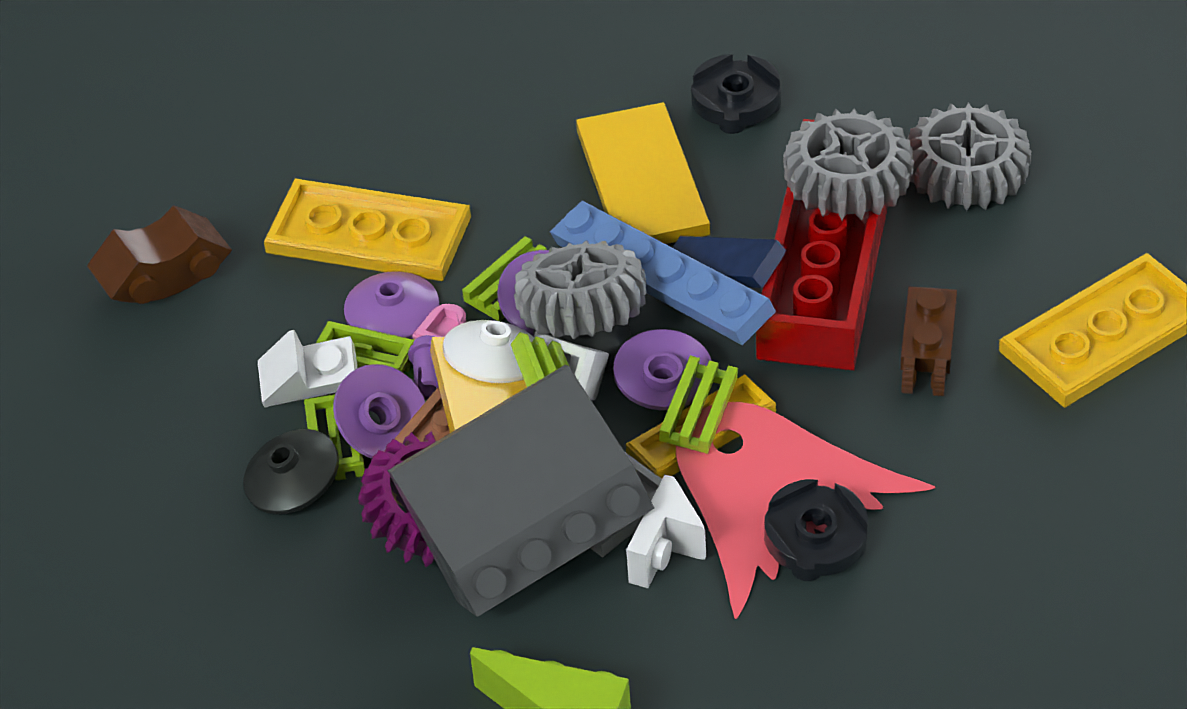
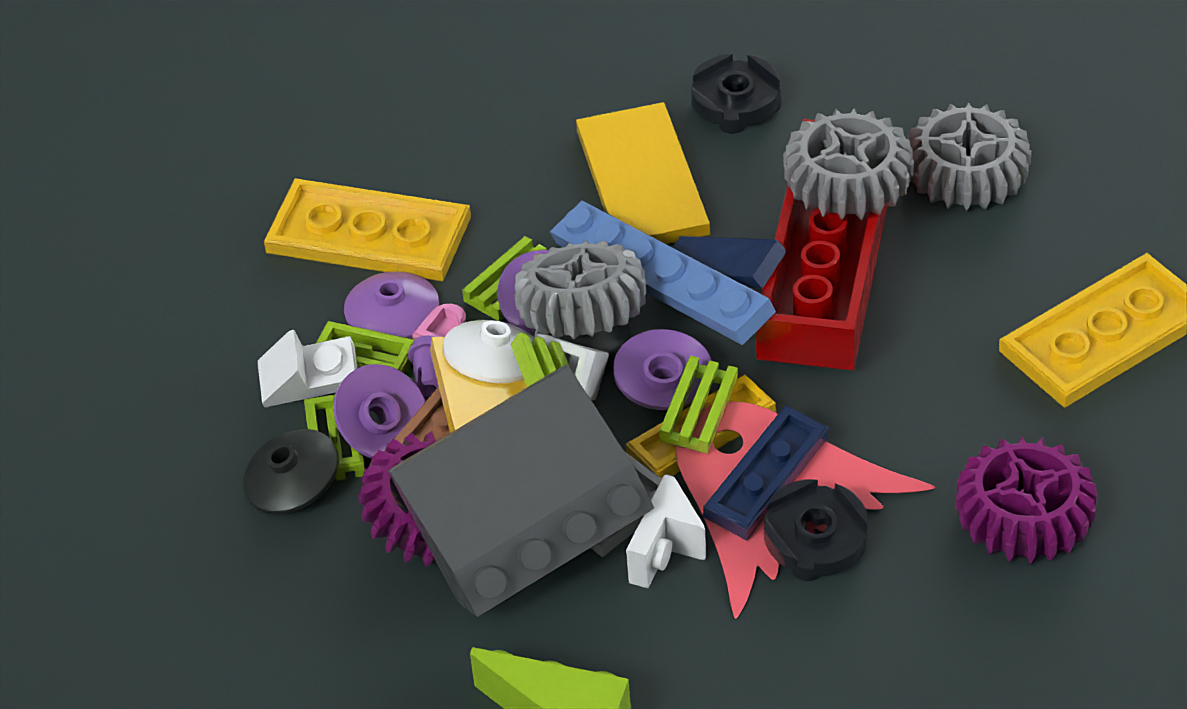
reddish brown brick [87,205,232,304] -> none
reddish brown hinge [901,286,957,396] -> none
none -> dark blue tile [703,405,829,541]
none -> magenta gear [955,435,1097,565]

